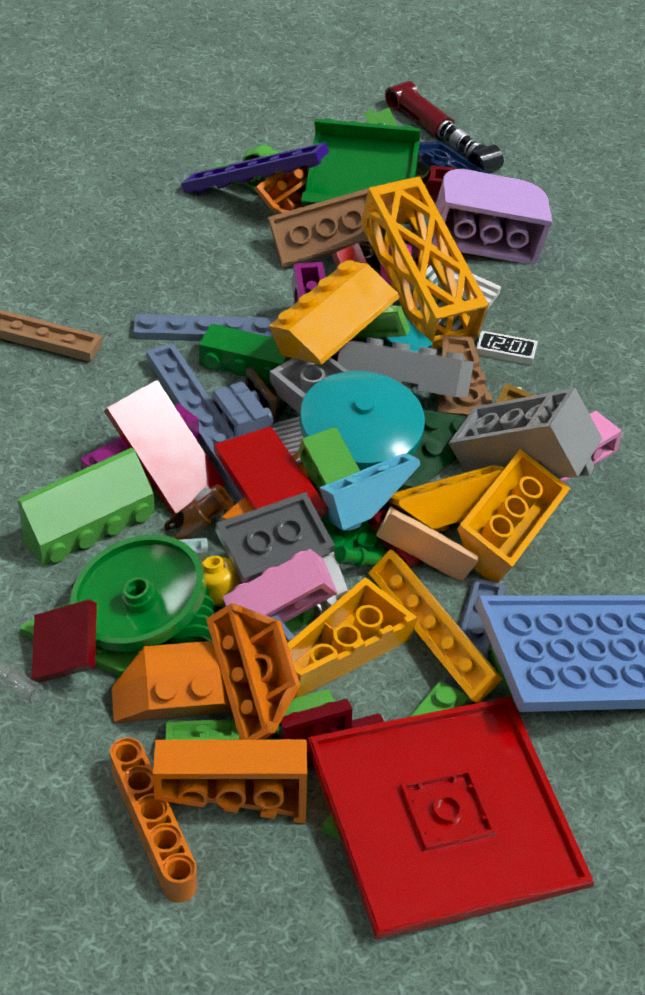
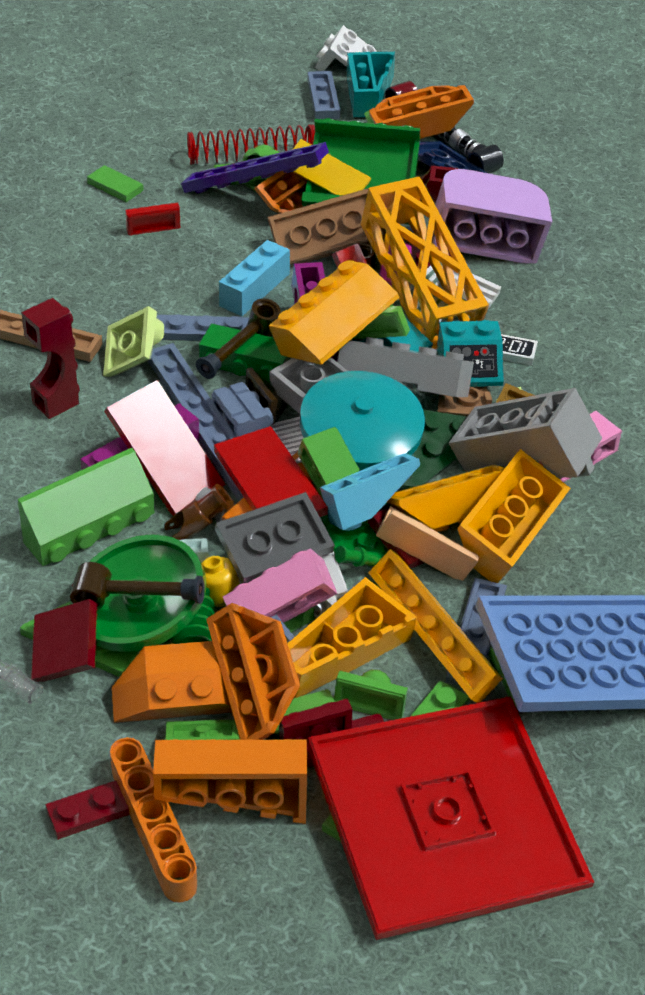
none -> dark red arch [21,298,80,419]
none -> dark red plate [45,780,129,840]
none -> dark brown piece [70,562,205,610]
none -> bright green tile [87,165,144,202]
none -> yellowish green slope [103,306,164,377]
none -> red tile [125,202,181,236]
none -> red piece [187,124,315,165]
none -> dark brown piece [196,298,281,379]
none -> medium azure brick [219,240,290,316]
none -> yellow piece [293,139,371,195]
none -> sand blue plate [307,71,340,119]
none -> white bracket [315,25,377,71]
none -> bright green tile [334,669,408,720]
none -> teal wedge [346,51,395,118]
none -> orange wedge [369,85,474,139]
none -> teal slope [437,320,504,387]

